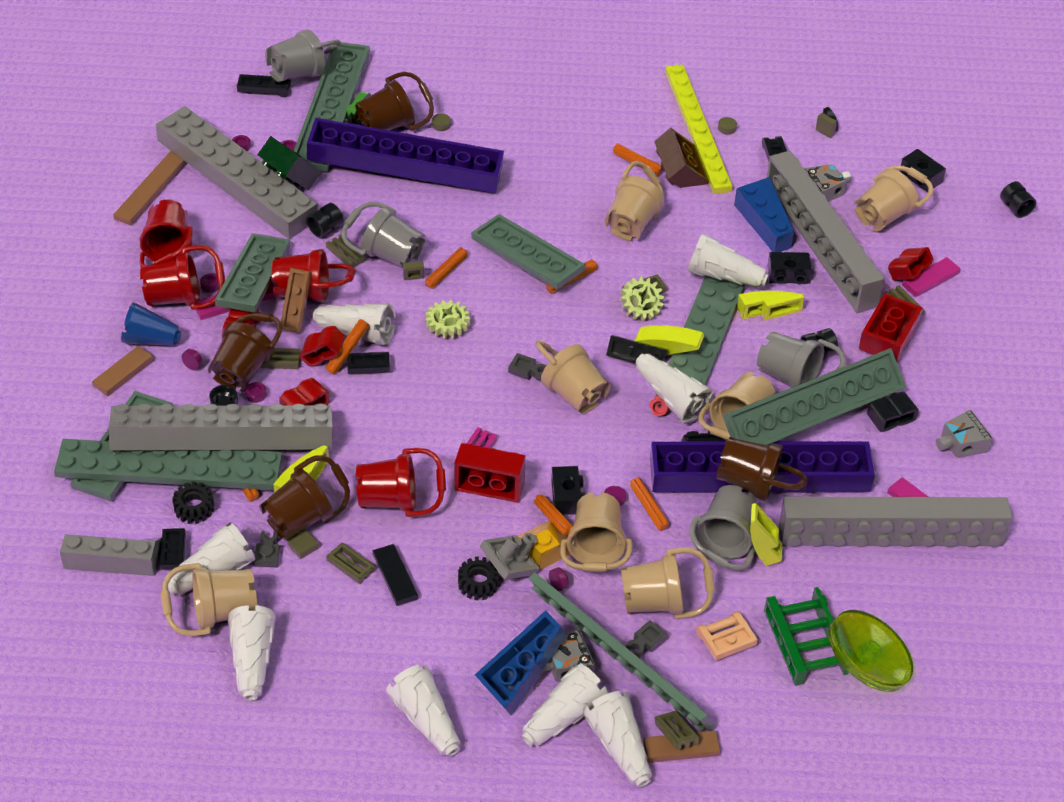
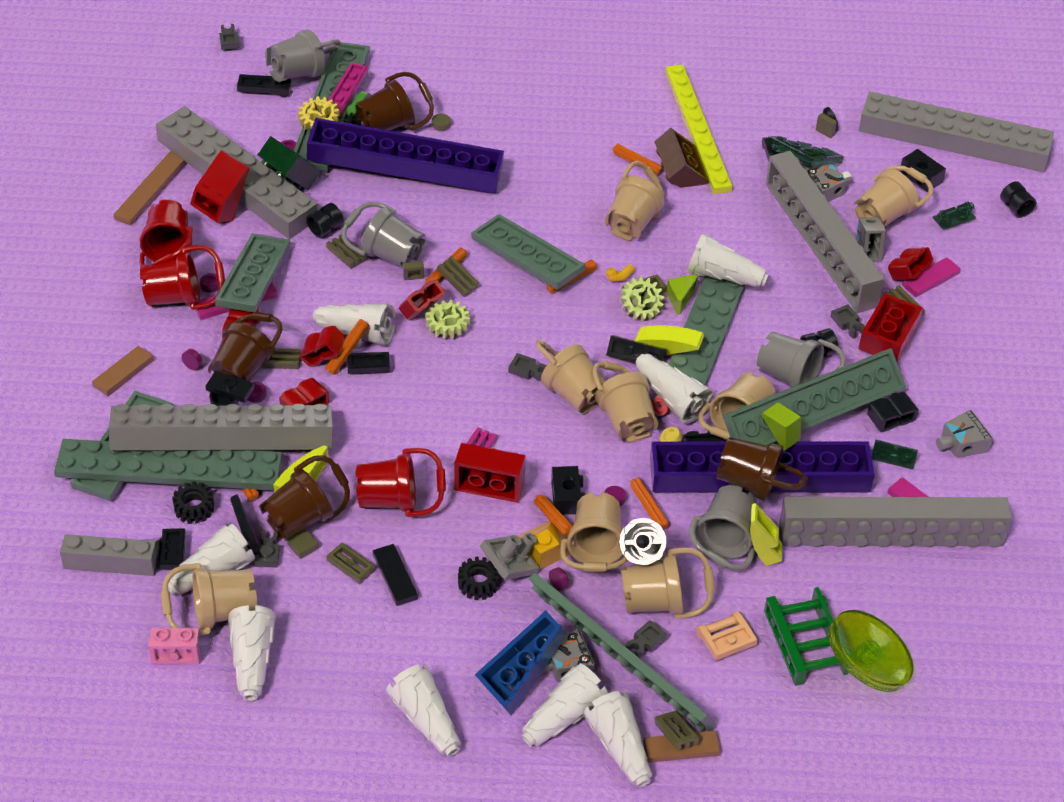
blue cone [121,303,182,346] -> none
magenta tile [232,135,251,151] -> none
red piece [272,249,356,303] -> none
medium nougat tile [281,268,312,333] -> none
olive tile [718,117,737,134] -> none
blue wedge [734,177,794,252] -> none
neon yellow slope [737,291,804,320] -> none
black brick [767,252,811,284] -> none
none -> bright pink bracket [148,628,200,664]
none -> red slope [190,150,250,223]
none -> black plate [205,371,254,403]
none -> dark grey plate [219,24,239,50]
none -> black tile [230,494,260,555]
none -> light yellow gear [298,96,340,130]
none -> dark pink tile [328,62,368,117]
none -> red brick [398,280,445,320]
none -> olive tile [436,256,479,297]
none -> tan piece [592,361,658,442]
none -> yellow arm [606,264,635,282]
none -> white cone [620,518,667,566]
none -> light yellow tile [660,427,682,442]
none -> lime slope [666,274,698,315]
none -> lime slope [761,402,801,451]
none -> plate [766,136,844,168]
none -> dark grey plate [830,304,865,338]
none -> light grey torso [856,217,886,262]
none -> light grey brick [858,91,1054,172]
none -> clear green hinge [872,439,918,469]
none -> clear green hinge [933,201,976,230]

